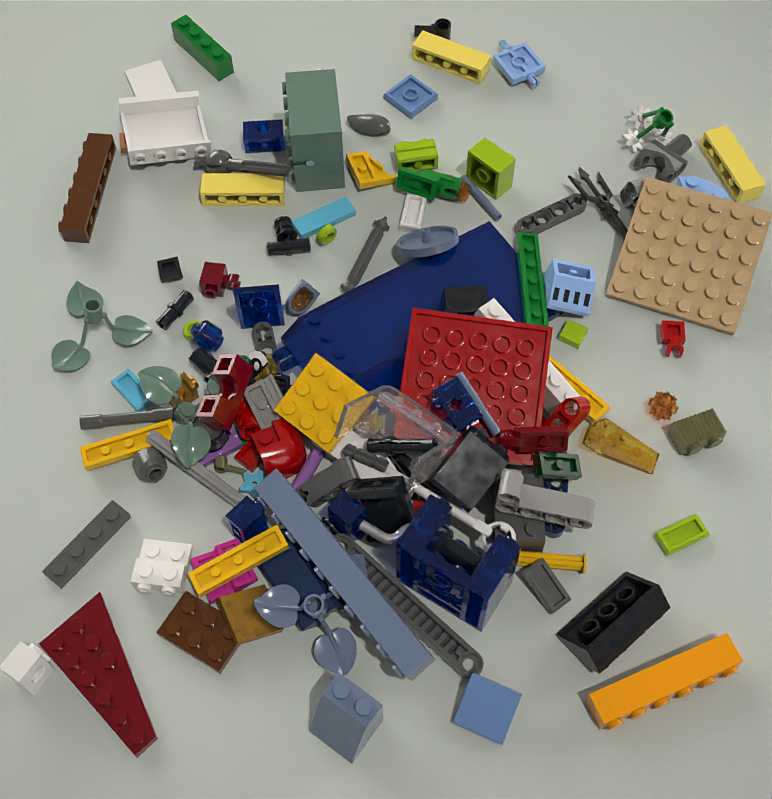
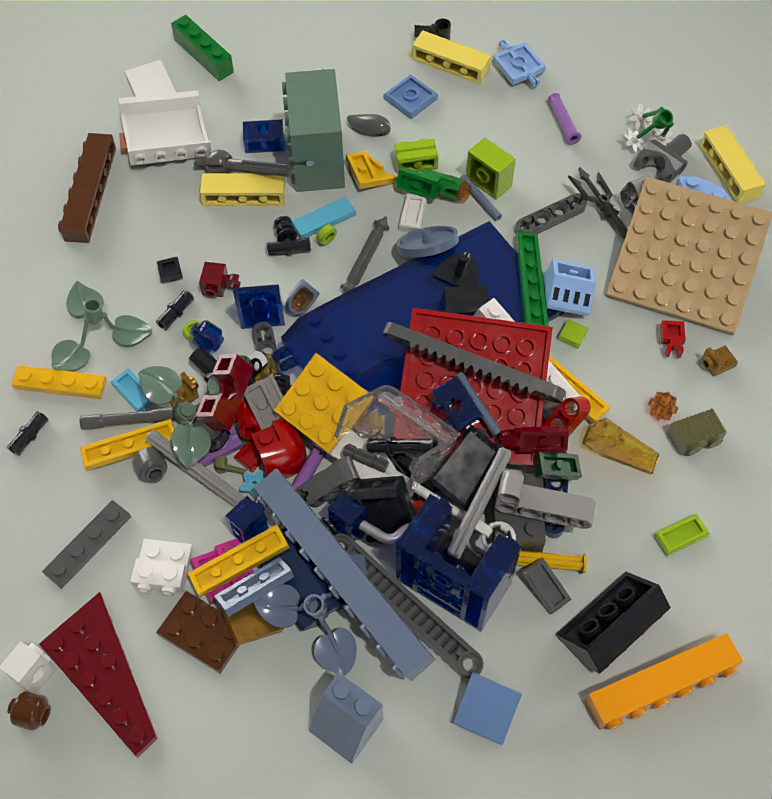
none -> black pin [7,411,49,456]
none -> reddish brown head [7,692,51,730]
none -> yellow plate [11,365,107,399]
none -> sand blue plate [214,557,294,617]
none -> dark grey gear [382,322,566,404]
none -> black shield [433,252,479,287]
none -> light grey axle [448,447,511,559]
none -> medium lavender pin [548,93,582,145]
none -> pearl gold bracket [701,345,738,377]

